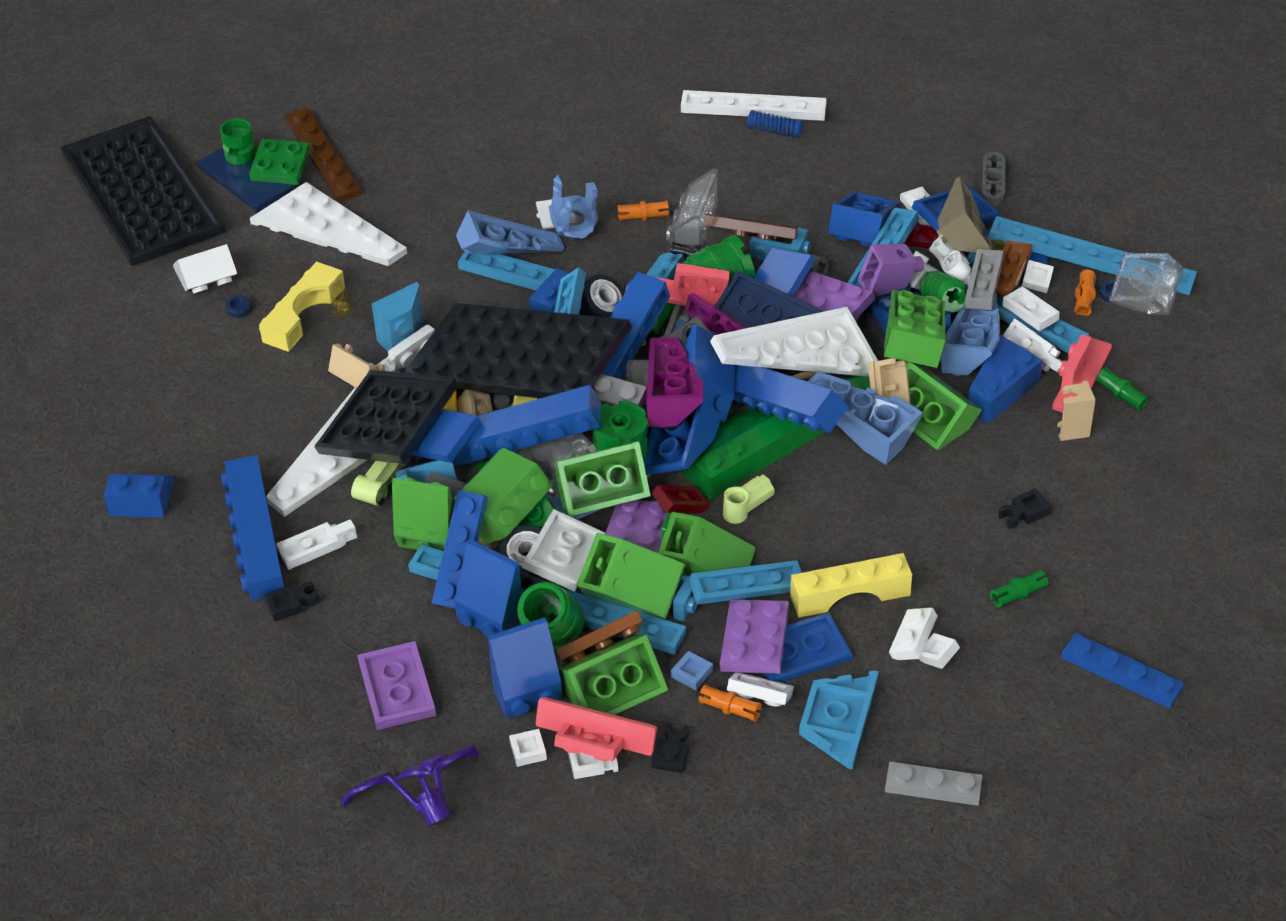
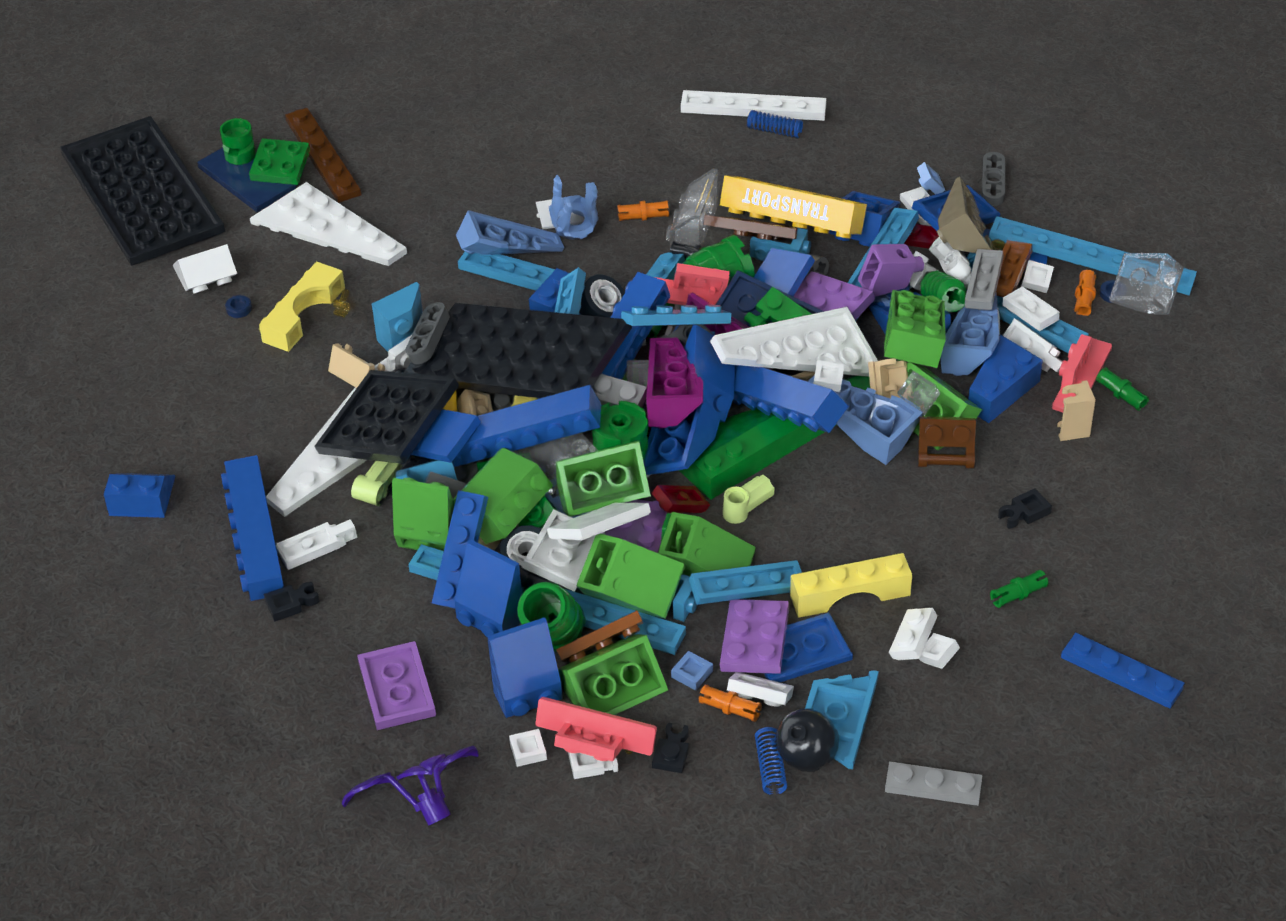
none -> dark grey beam [405,302,450,364]
none -> white tile [547,503,651,540]
none -> dark azure plate [621,305,731,326]
none -> yellow brick [720,176,867,238]
none -> green plate [744,287,811,327]
none -> blue piece [755,727,787,795]
none -> black cylinder [775,709,839,772]
none -> white plate [813,360,845,392]
none -> clear brick [897,371,940,416]
none -> light blue plate [917,162,945,194]
none -> reddish brown plate [918,417,976,469]

